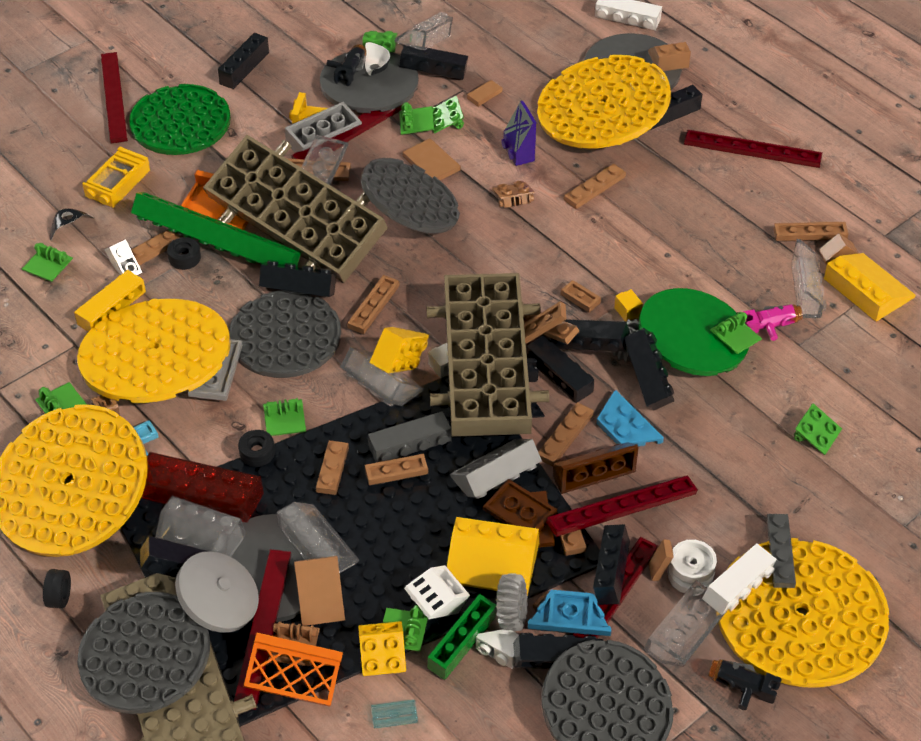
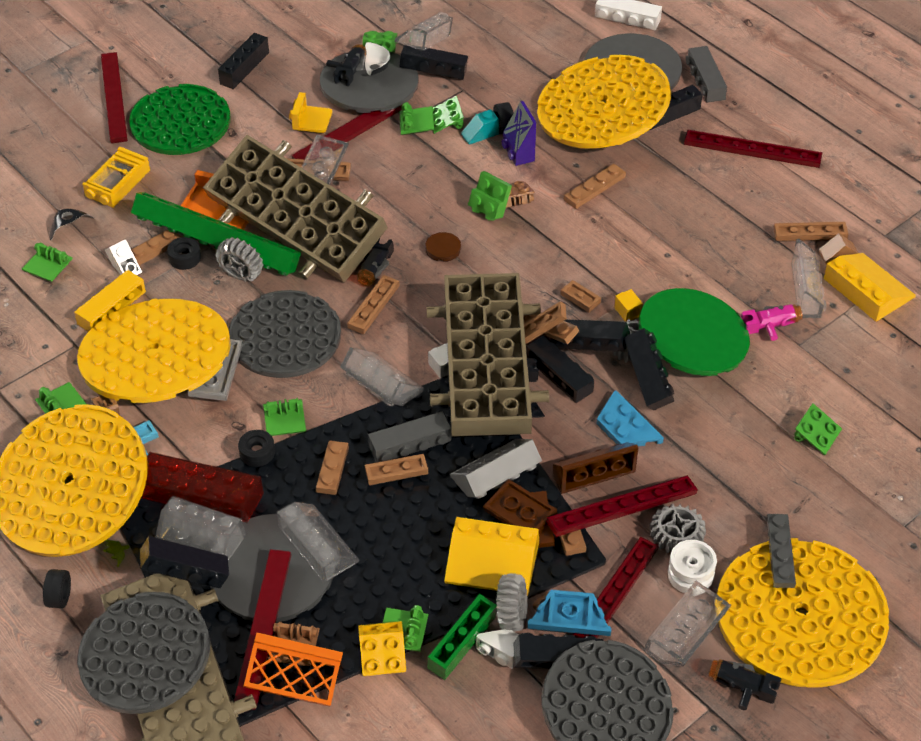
light grey dish [175,551,259,632] -> none
black brick [259,260,337,297] -> none
light grey slope [285,102,362,152] -> none
medium nougat tile [294,555,345,626] -> none
dark grey tile [361,158,460,233] -> none
yellow slope [369,327,429,373] -> none
clear light blue tile [371,699,418,729] -> none
medium nougat tile [403,138,461,181] -> none
white slope [404,565,470,619] -> none
medium nougat tile [467,80,502,107] -> none
medium nougat plate [538,402,594,467] -> none
black brick [593,524,630,605] -> none
medium nougat slope [648,42,691,71] -> none
medium nougat tile [648,539,674,581] -> none
white brick [702,543,777,615] -> none
bright green hinge [710,312,762,354] -> none
none -> clear neon green piece [103,539,129,567]
none -> light grey gear [215,237,264,282]
none -> black piece [357,238,394,286]
none -> reddish brown tile [425,232,461,262]
none -> teal slope [461,109,499,145]
none -> bright green plate [468,171,512,221]
none -> black tyre [493,102,514,134]
none -> light grey gear [650,503,706,553]
none -> dark grey brick [686,46,727,103]

